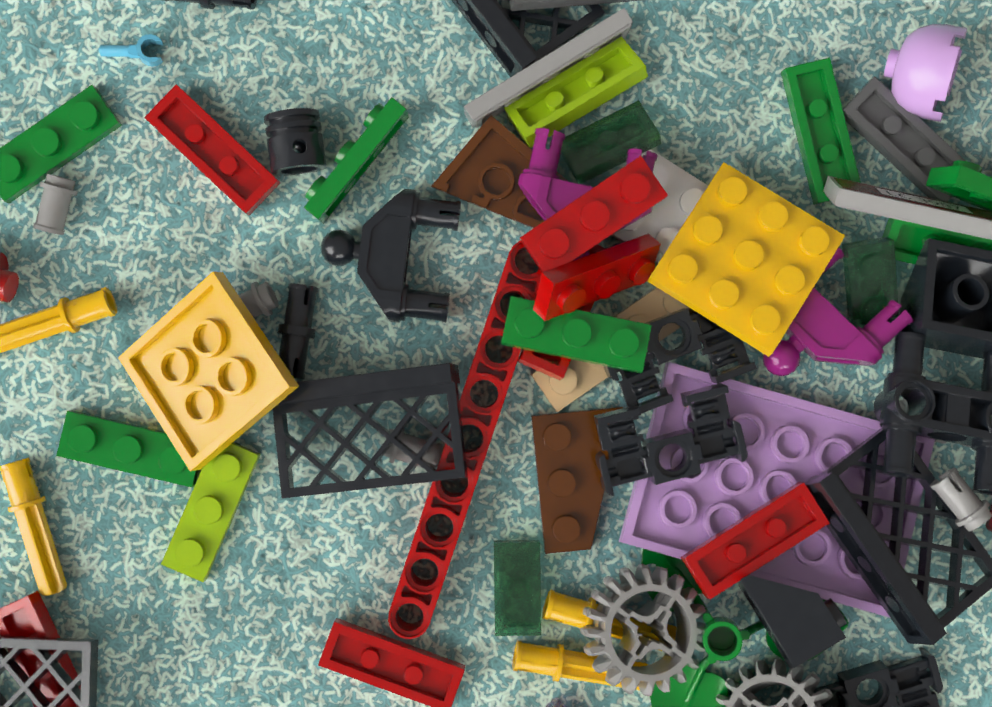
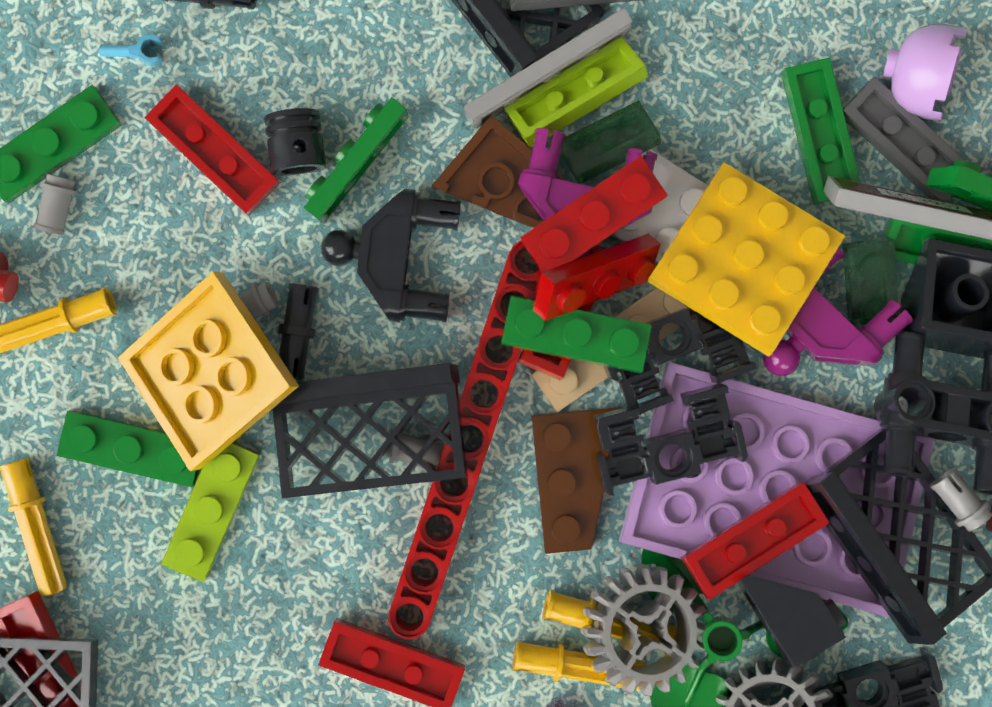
clear green plate [494,540,541,636] -> none

